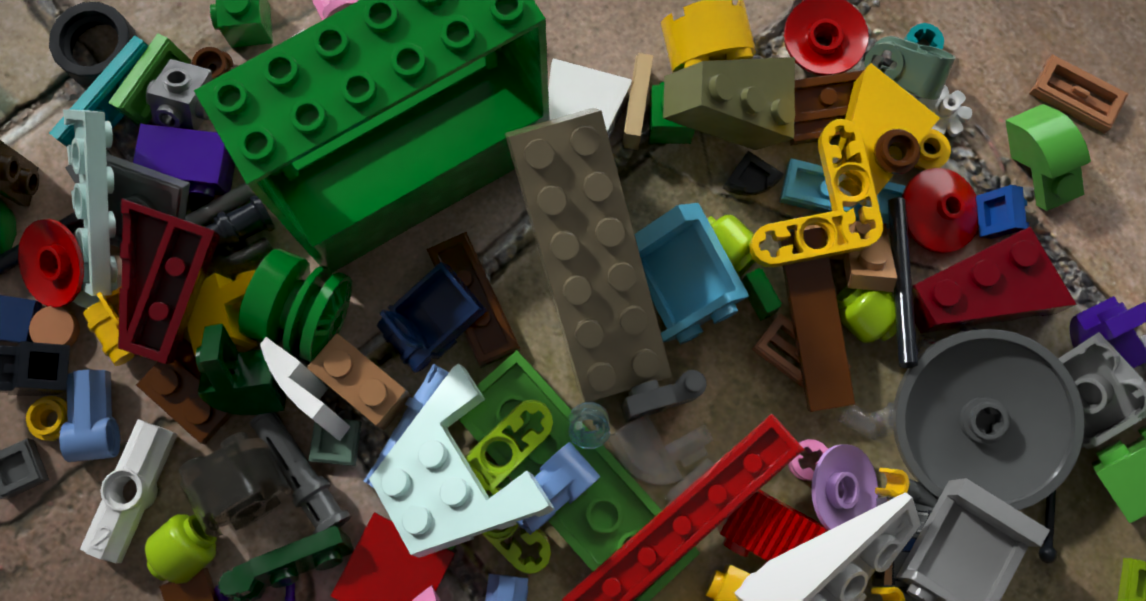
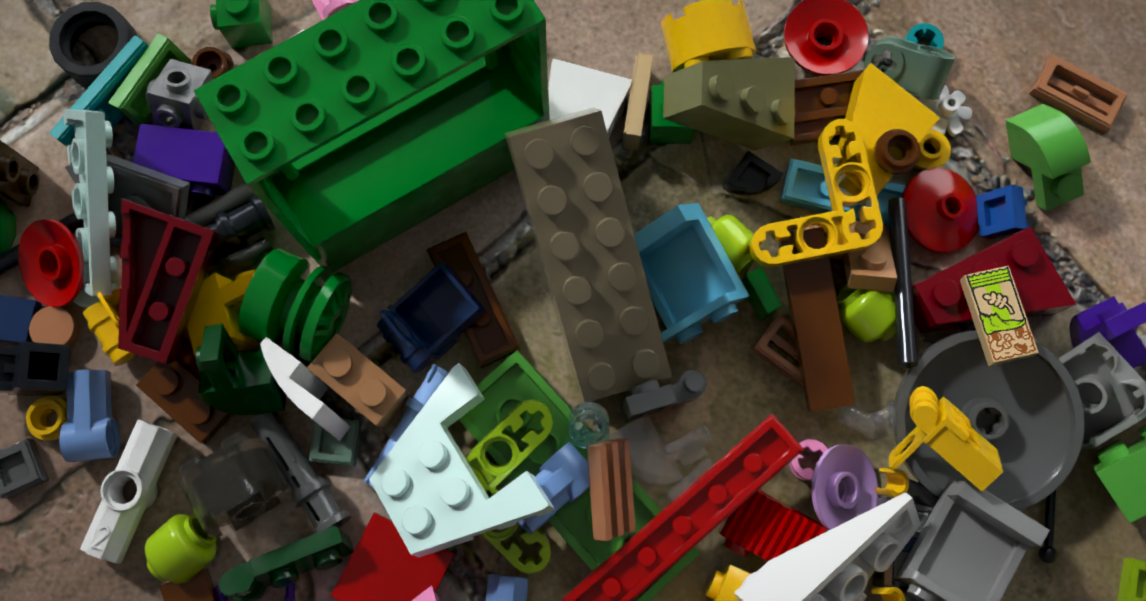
none -> nougat tile [587,438,636,541]
none -> yellow piece [889,386,1003,492]
none -> tile [960,266,1039,367]

